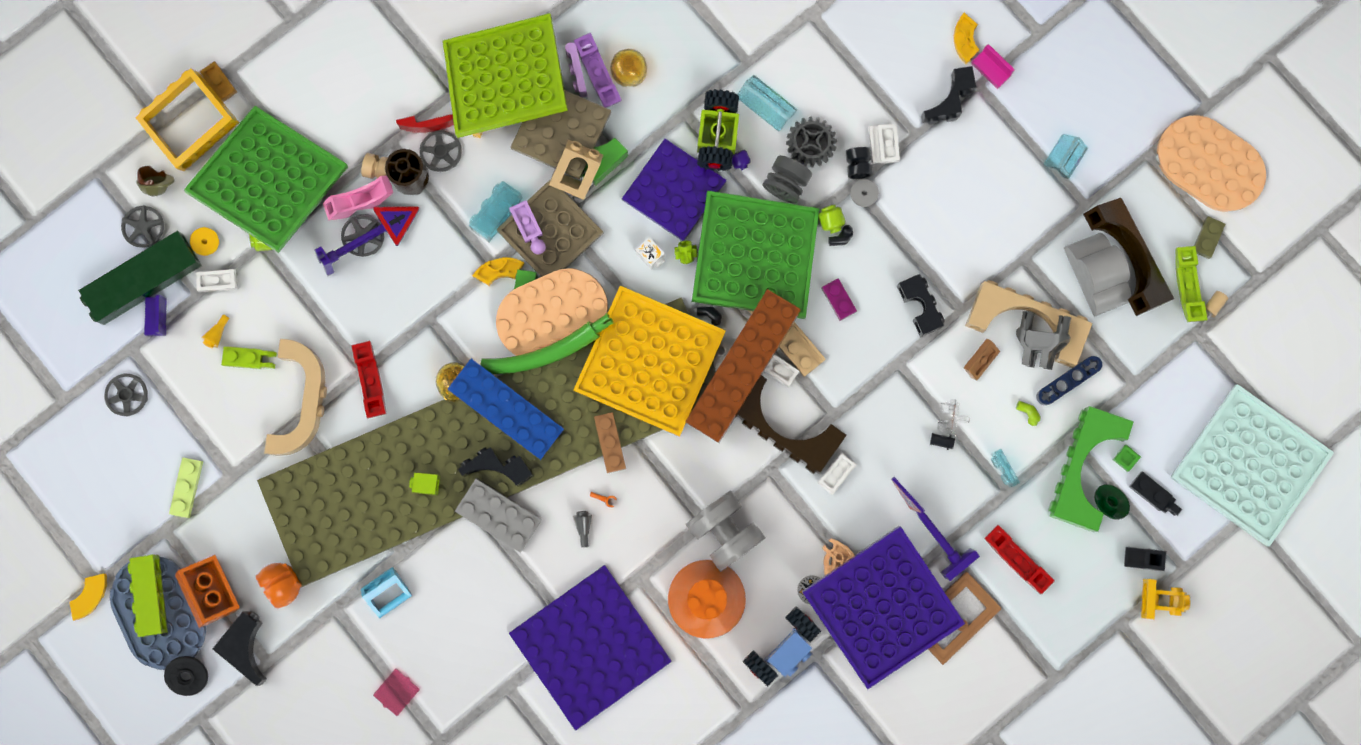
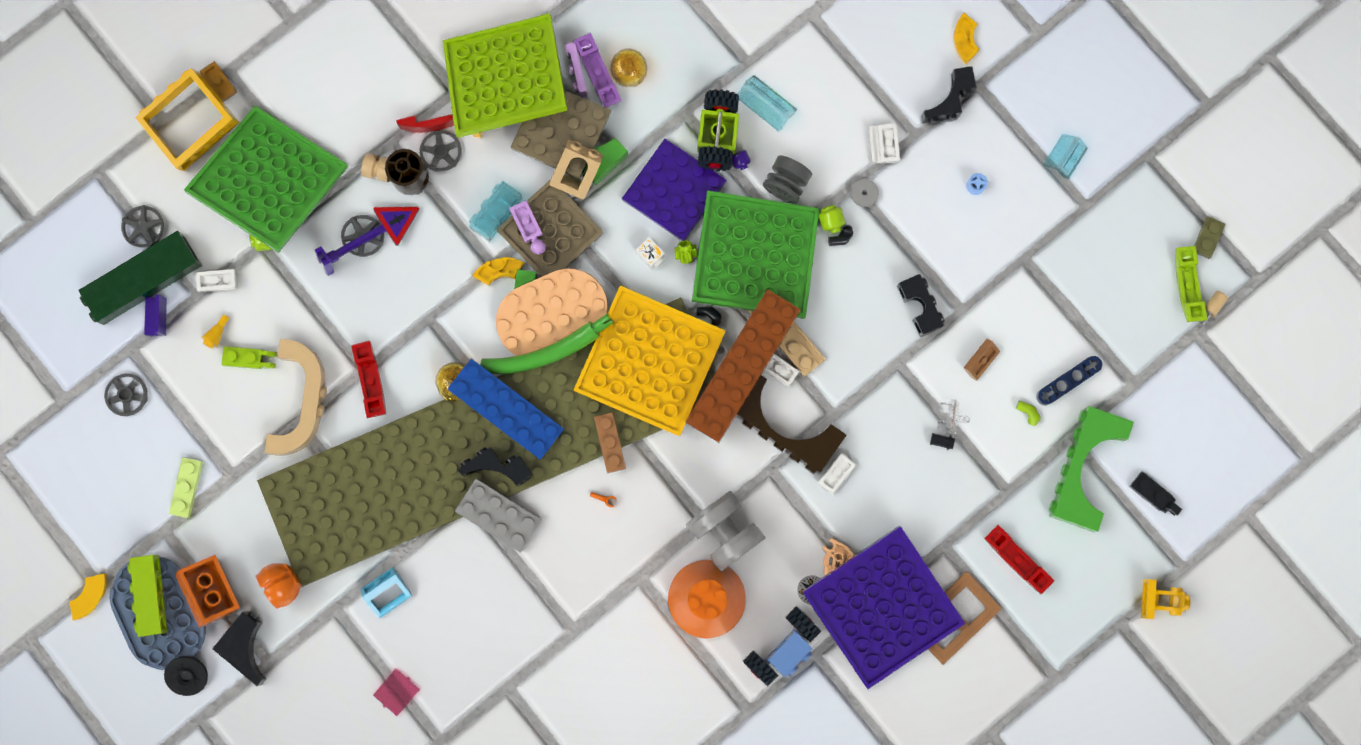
piece [136,166,175,197] -> none
yellow piece [190,227,219,256] -> none
bright pink arch [323,175,393,220] -> none
lime brick [409,473,440,495] -> none
dark purple plate [509,565,672,731] -> none
dark grey cone [573,511,592,547] -> none
dark grey gear [786,117,837,168] -> none
magenta plate [821,278,857,321] -> none
black wheel [846,147,872,179] -> none
dark purple piece [891,477,980,581] -> none
tan arch [965,280,1092,368] -> none
dark pink panel [971,44,1015,89] -> none
clear light blue plate [991,449,1020,487] -> none
dark grey connector [1016,311,1071,370] -> none
light grey brick [1064,233,1131,317] -> none
dark brown arch [1083,198,1174,316] -> none
dark green dish [1094,484,1130,520] -> none
bright green tile [1112,445,1141,472] -> none
black brick [1124,547,1167,571] -> none
light nougat plate [1157,115,1266,212] -> none
light aqua plate [1170,384,1334,547] -> none
none -> light blue wheel [966,173,988,195]

